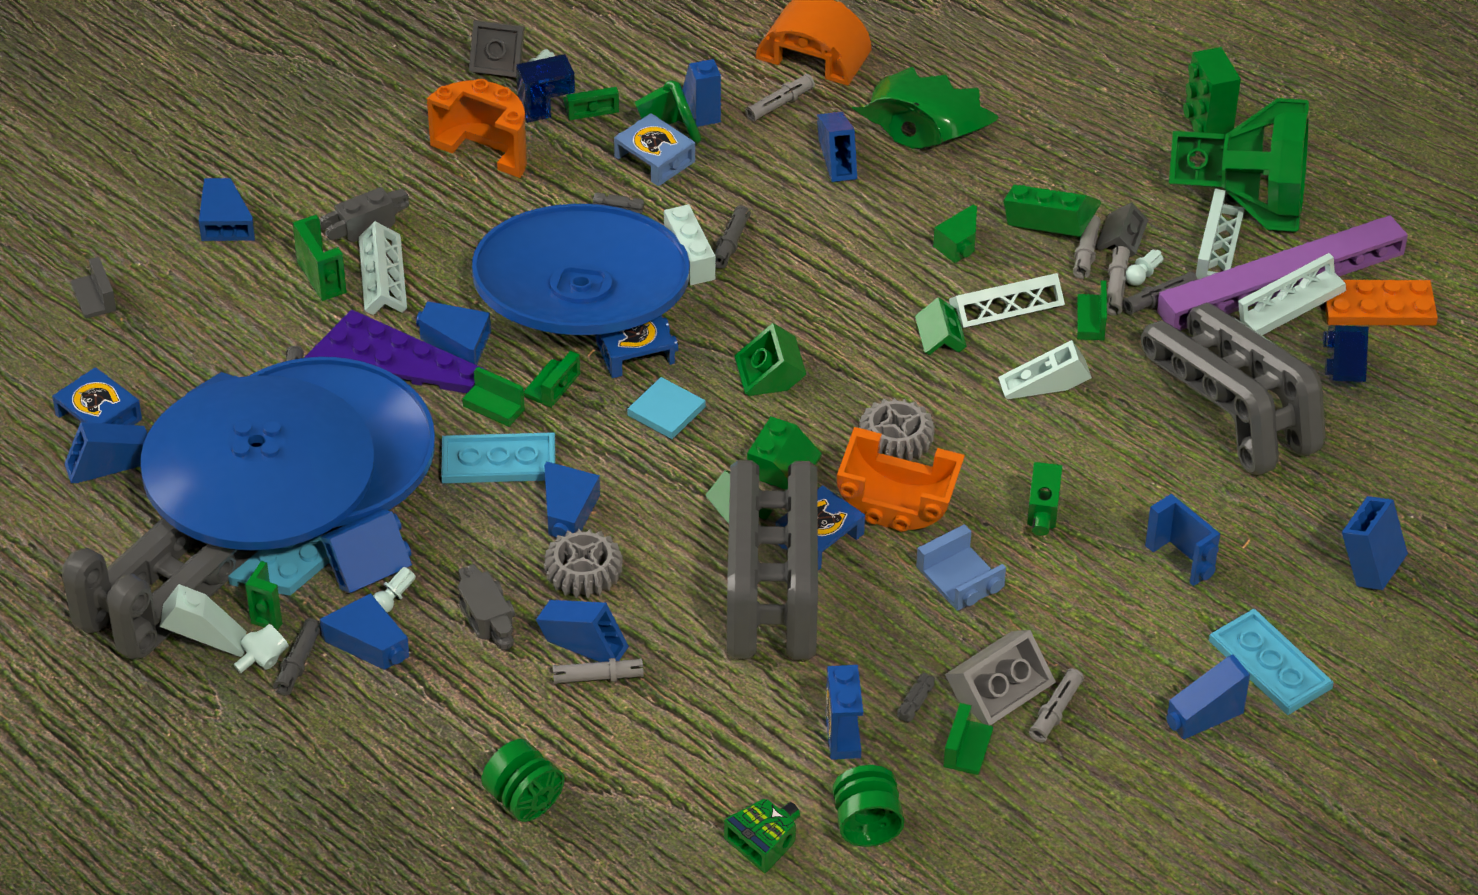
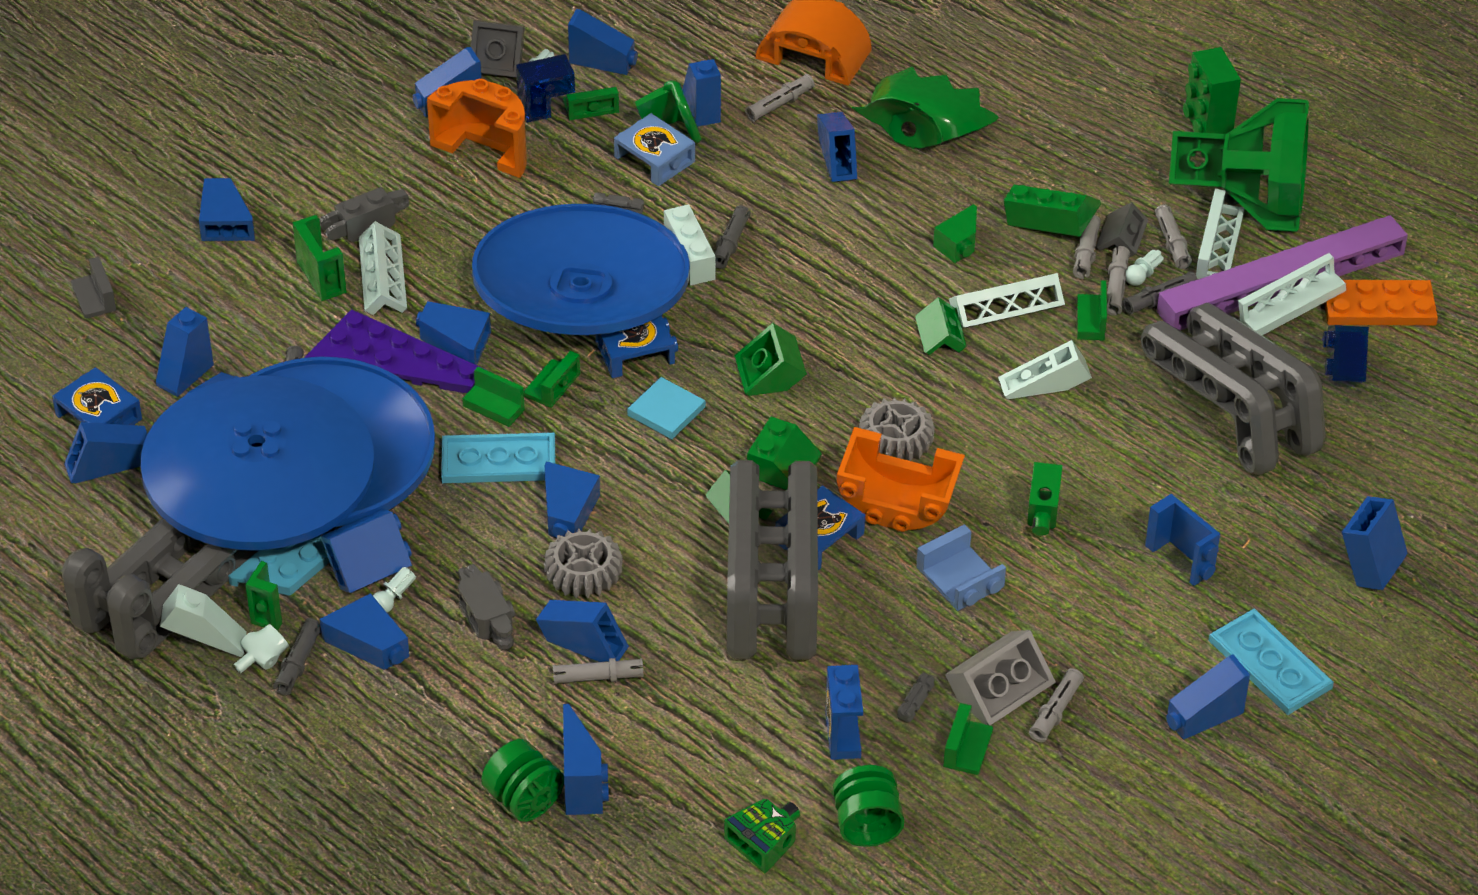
none -> blue slope [156,307,214,397]
none -> slope [413,47,481,117]
none -> blue slope [563,704,609,815]
none -> blue slope [568,9,638,75]
none -> light grey pin [1155,204,1192,269]

